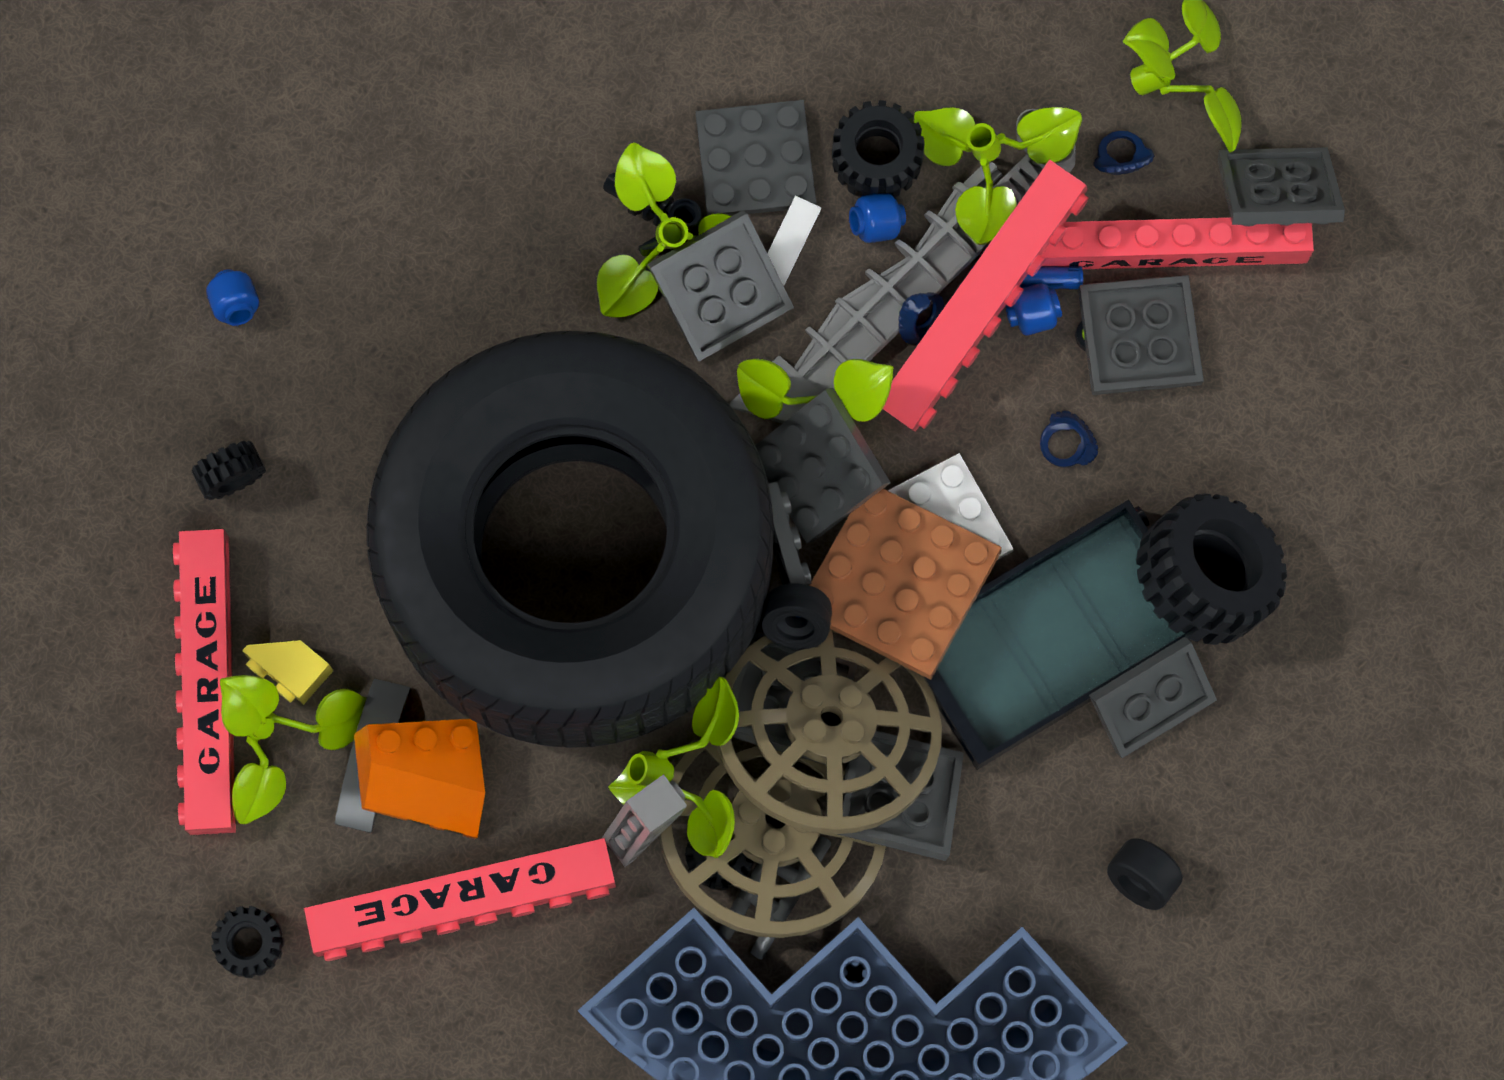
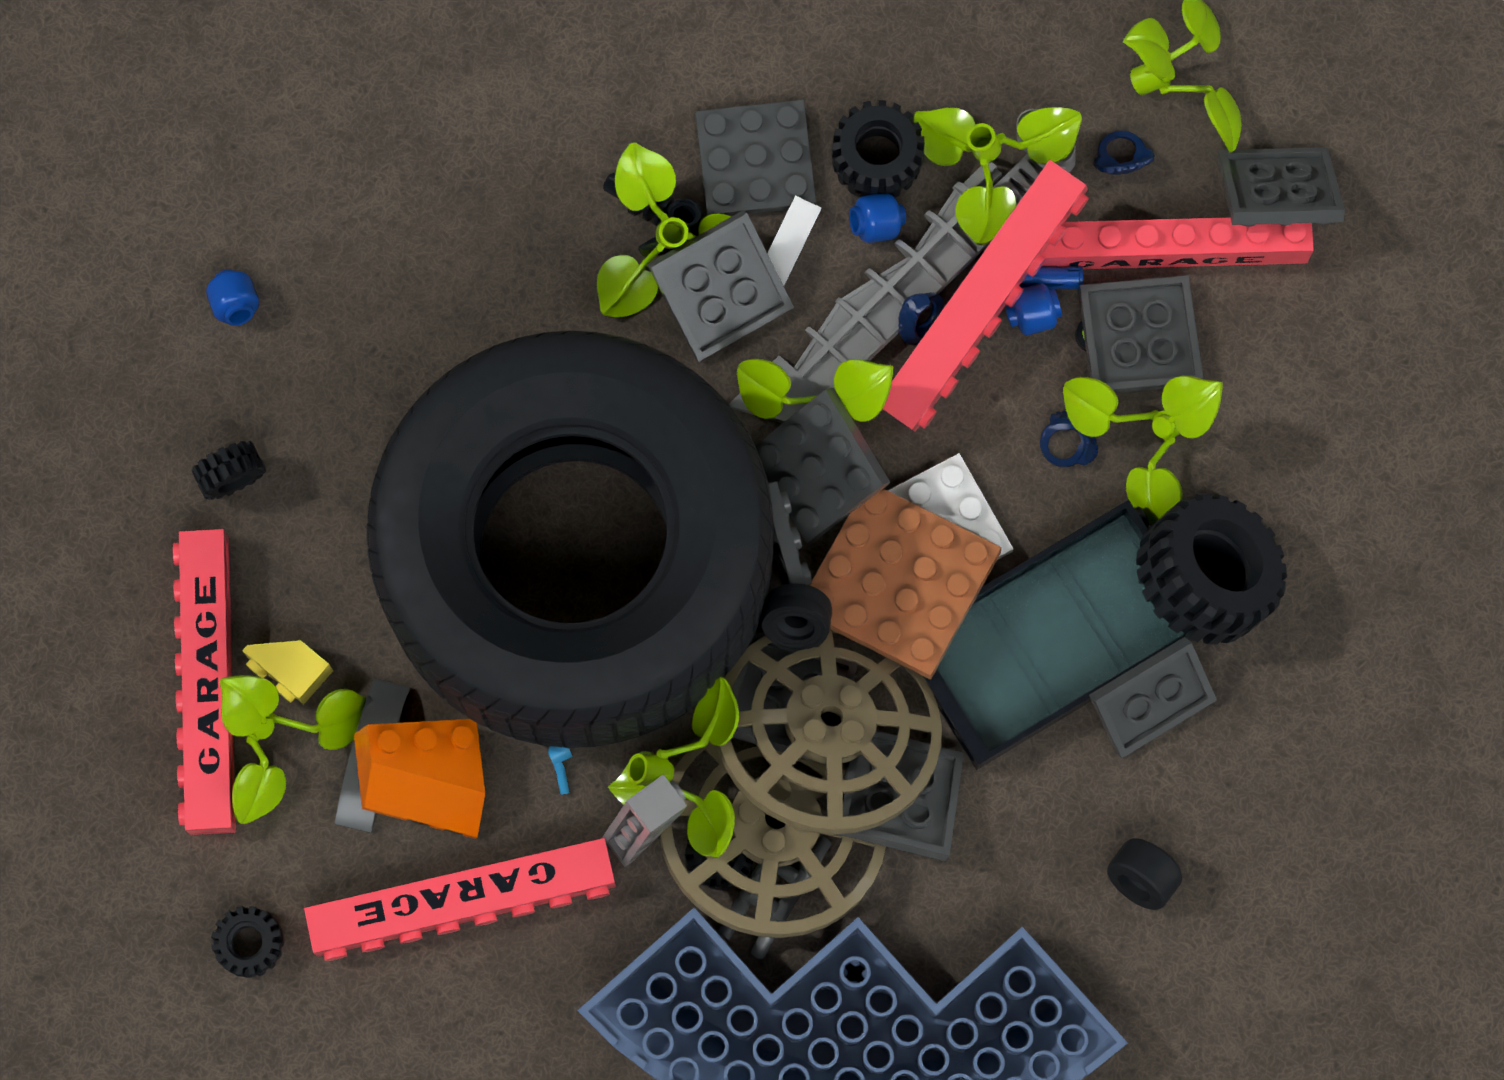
none -> dark azure hand [548,746,573,795]
none -> lime plant [1063,375,1223,525]

